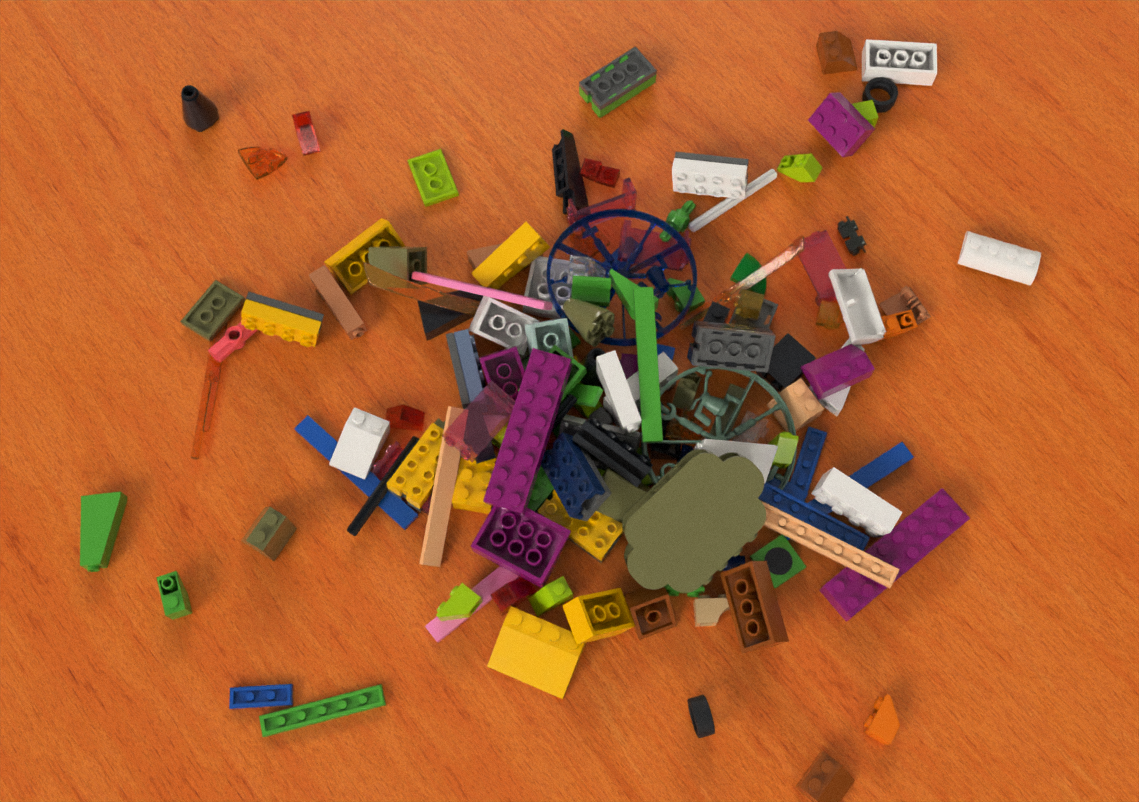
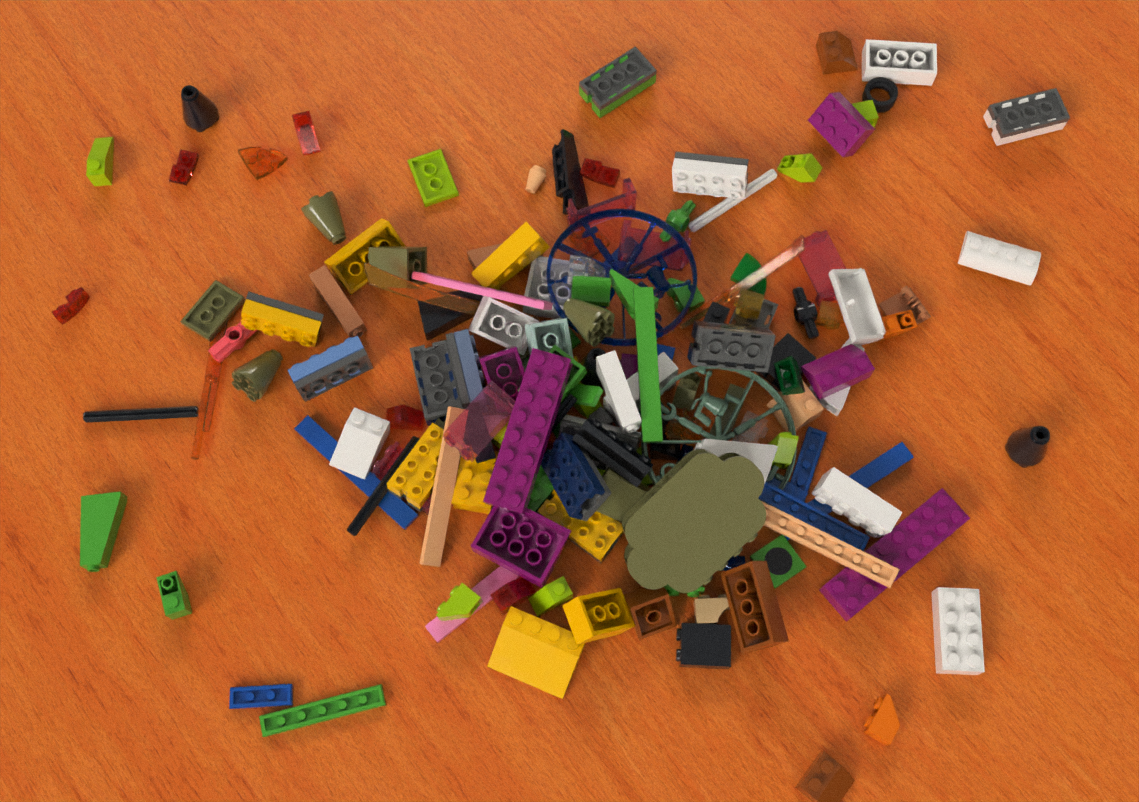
olive slope [241,507,297,561] -> none
black tyre [687,695,715,738] -> none
pearl dark grey hinge [837,216,867,256] -> none
none -> clear red slope [52,287,90,325]
none -> black axle [83,406,199,423]
none -> lime slope [86,137,114,186]
none -> clear red slope [168,149,200,186]
none -> olive cone [232,349,283,402]
none -> piece [288,336,373,402]
none -> olive cone [301,191,346,245]
none -> dark grey piece [409,340,463,426]
none -> light nougat cone [525,165,546,194]
none -> black brick [676,623,731,669]
none -> dark green slope [774,356,805,395]
none -> black axle [792,287,819,339]
none -> white brick [931,587,985,675]
none -> dark grey piece [983,88,1070,146]
none -> black cone [1005,426,1050,468]

